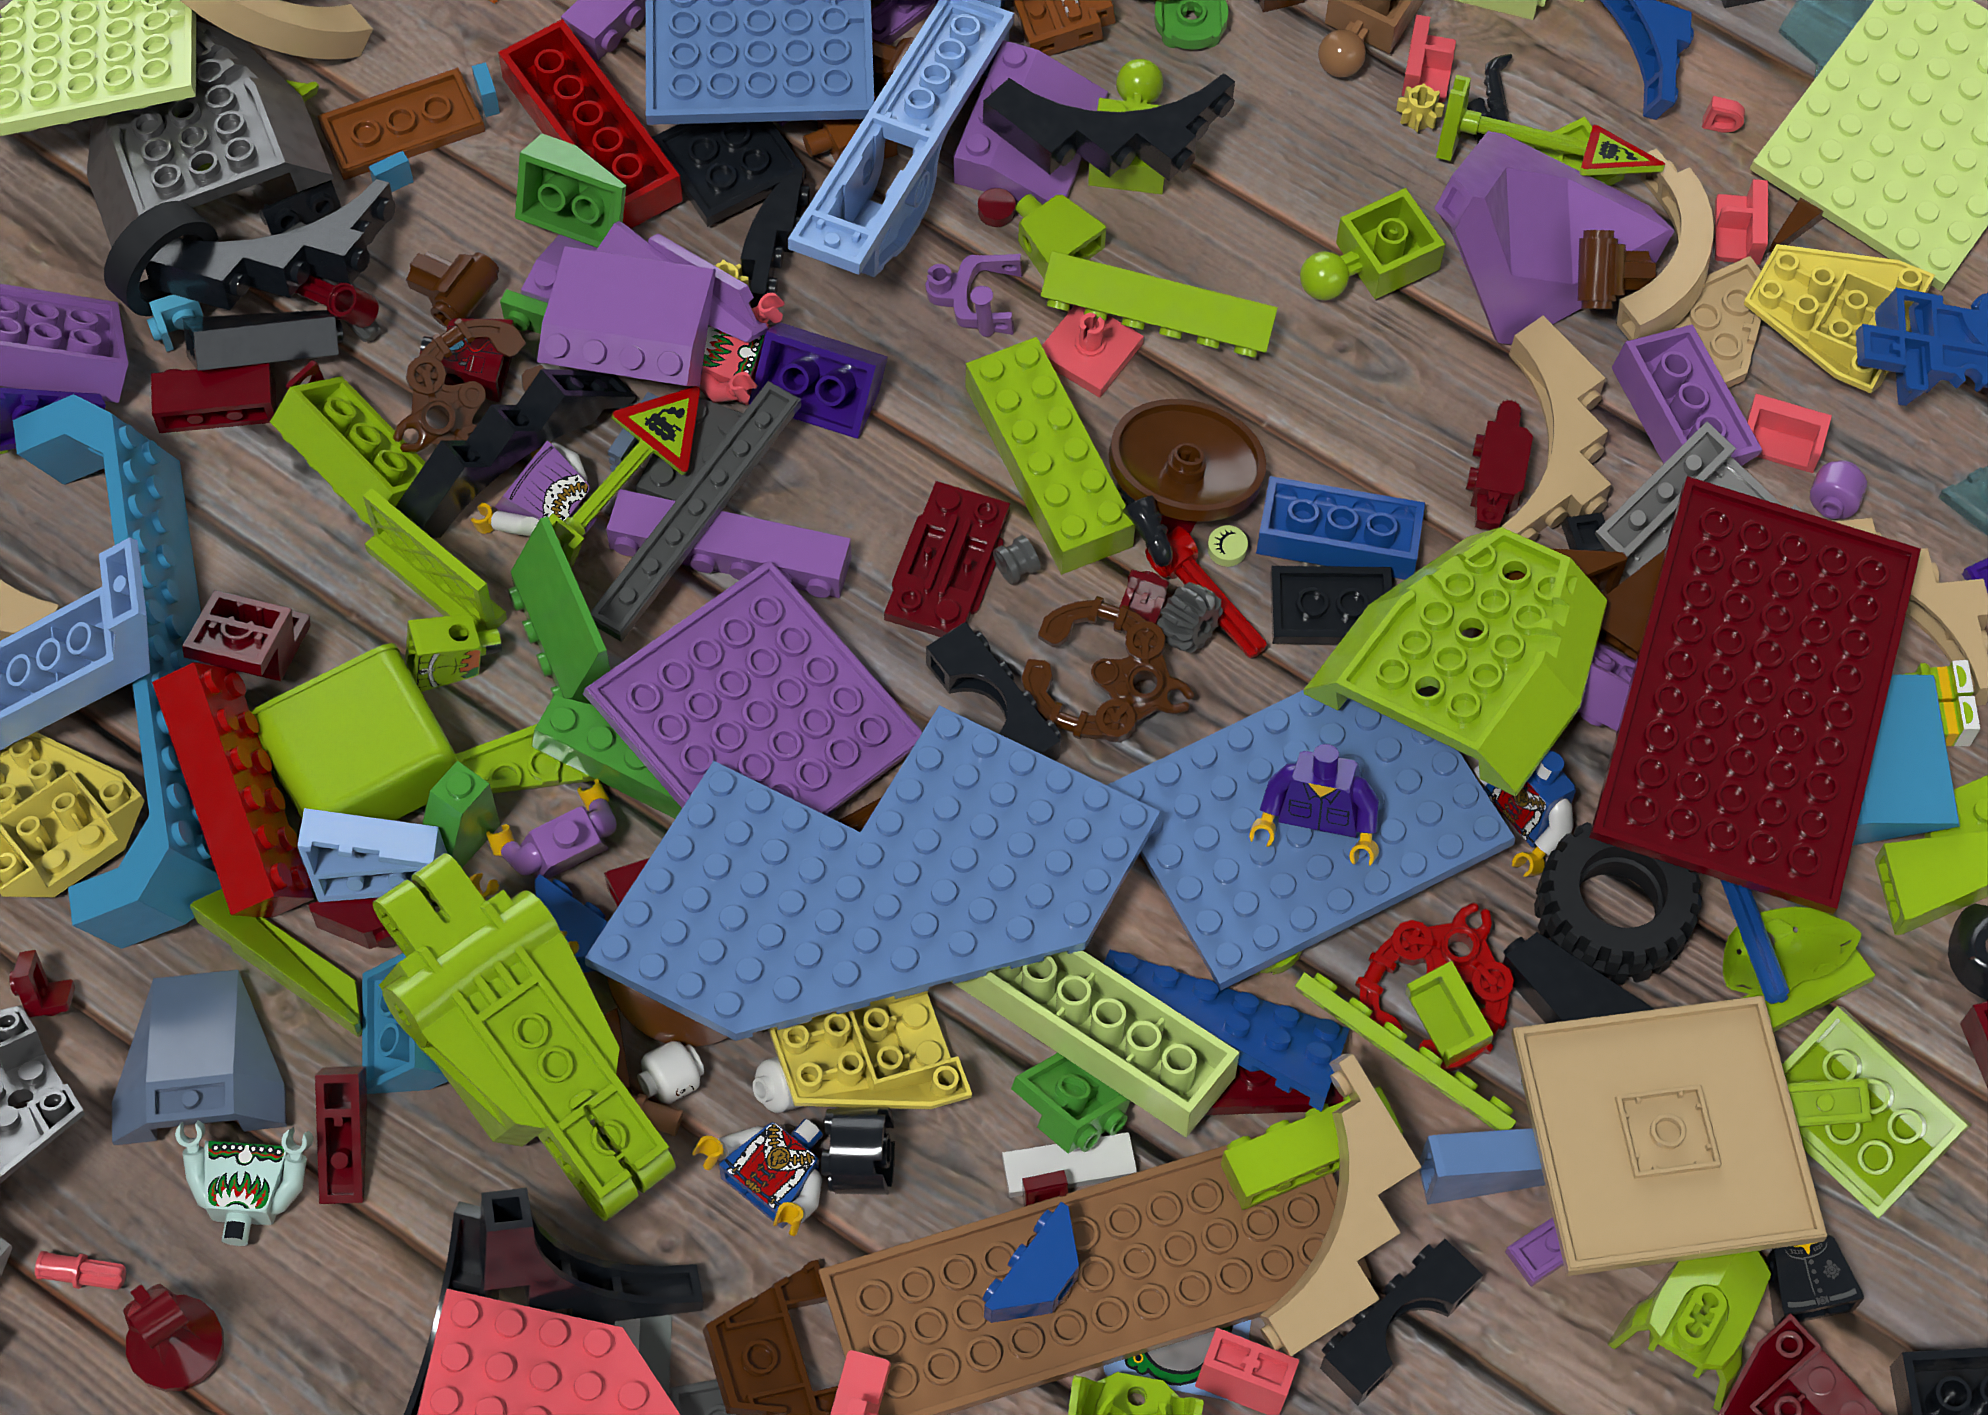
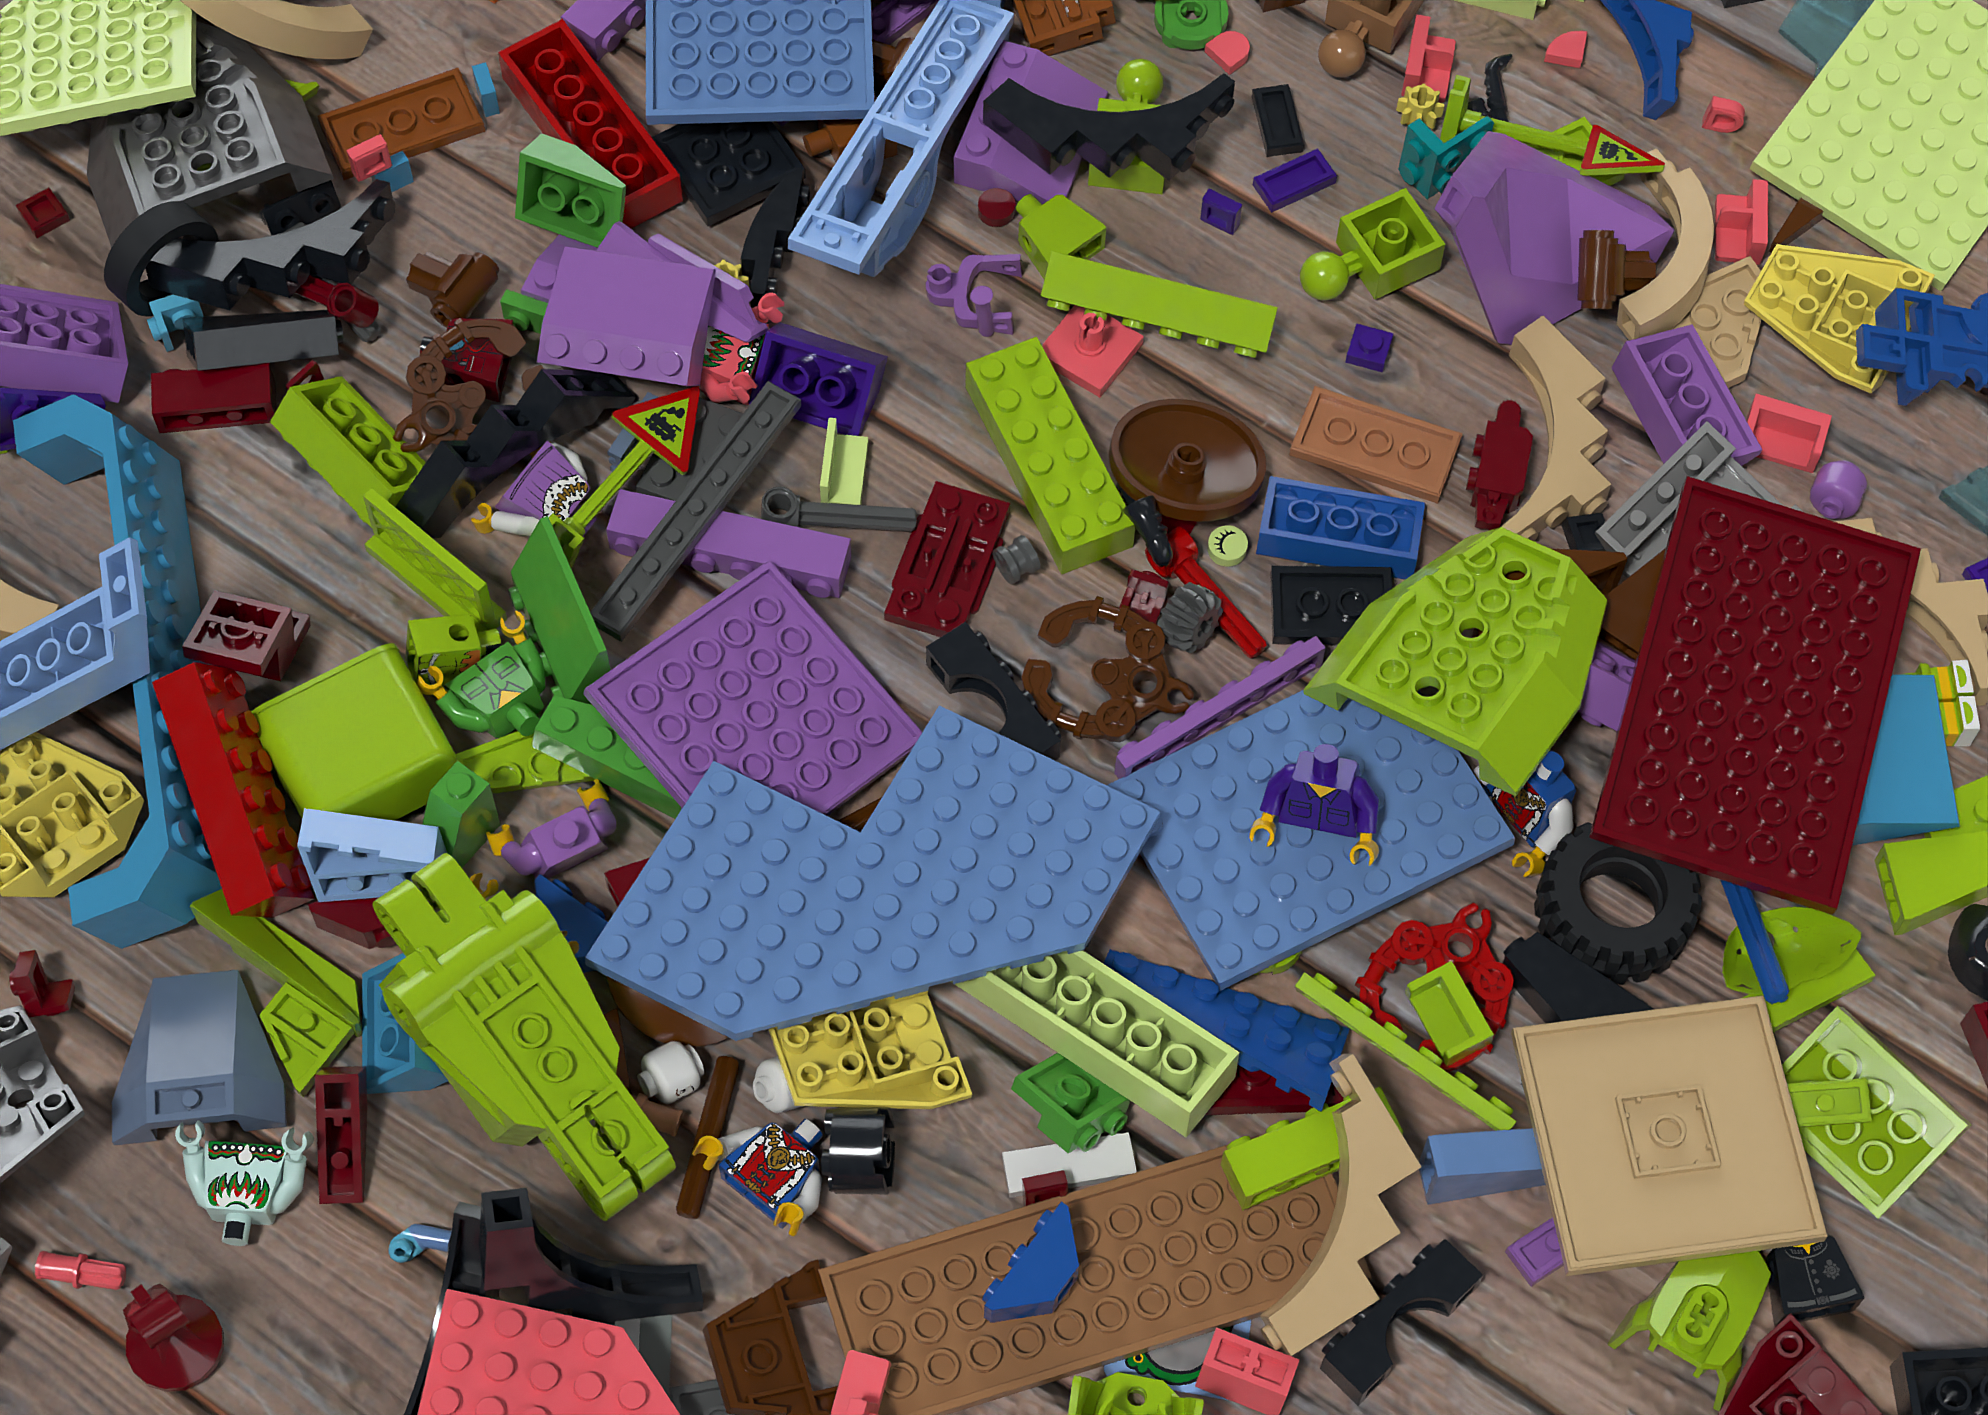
none -> dark red tile [16,187,70,238]
none -> lime wing [259,982,355,1097]
none -> coral tile [346,134,393,182]
none -> arm [389,1224,452,1263]
none -> bright green torso [417,611,546,738]
none -> reddish brown axle [676,1056,739,1219]
none -> dark grey axle [761,487,917,532]
none -> yellowish green panel [820,418,869,505]
none -> medium lavender plate [1114,636,1326,779]
none -> dark purple tile [1200,189,1242,235]
none -> coral tile [1204,31,1250,75]
none -> black tile [1251,84,1304,157]
none -> dark purple tile [1252,148,1337,213]
none -> nougat tile [1289,386,1463,504]
none -> dark purple plate [1345,323,1394,372]
none -> teal bracket [1398,116,1494,200]
none -> coral tile [1544,31,1587,68]

